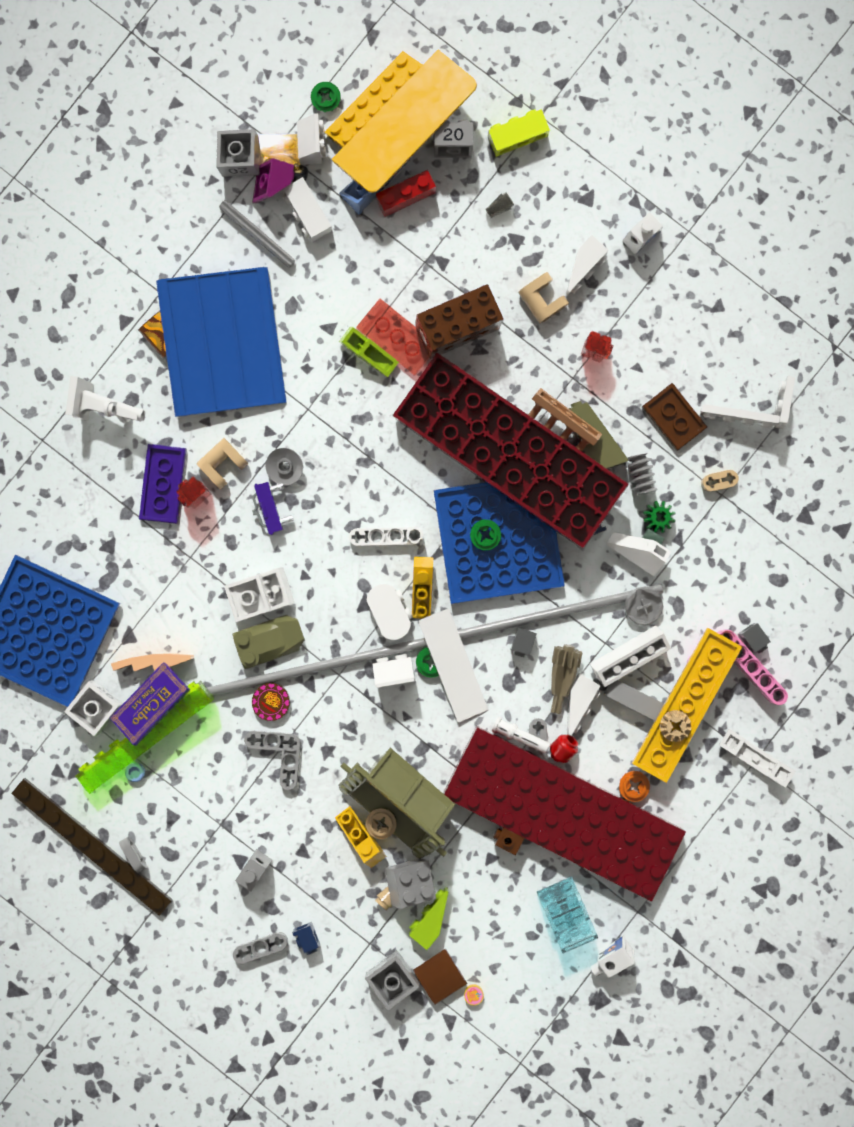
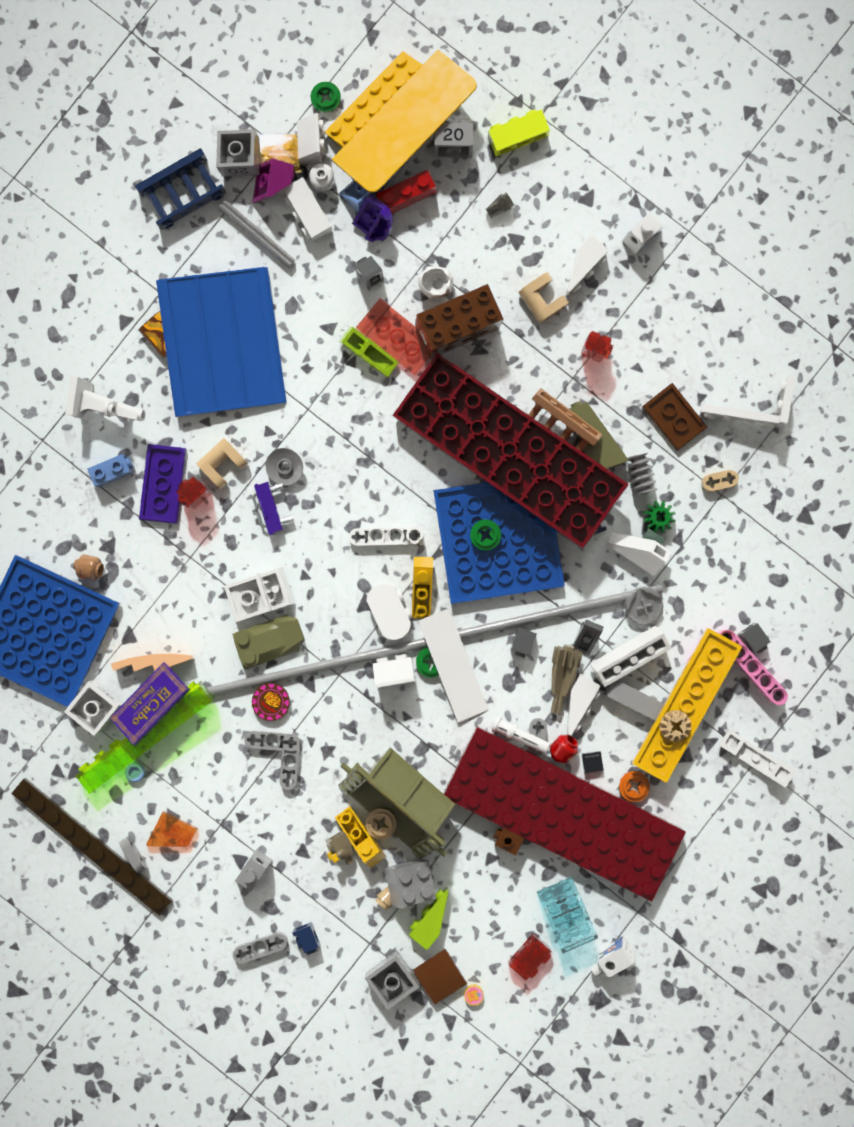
none -> medium nougat head [73,554,104,581]
none -> medium blue brick [87,454,134,488]
none -> dark blue fence [135,148,226,230]
none -> clear orange wing [146,811,198,847]
none -> white head [309,163,335,192]
none -> dark tan piece [325,831,353,865]
none -> dark purple slope [352,194,393,242]
none -> dark grey slope [355,256,384,289]
none -> white hair [418,266,454,299]
none -> clear red brick [508,933,552,980]
none -> dark grey slope [572,619,604,656]
none -> black tile [581,751,604,773]

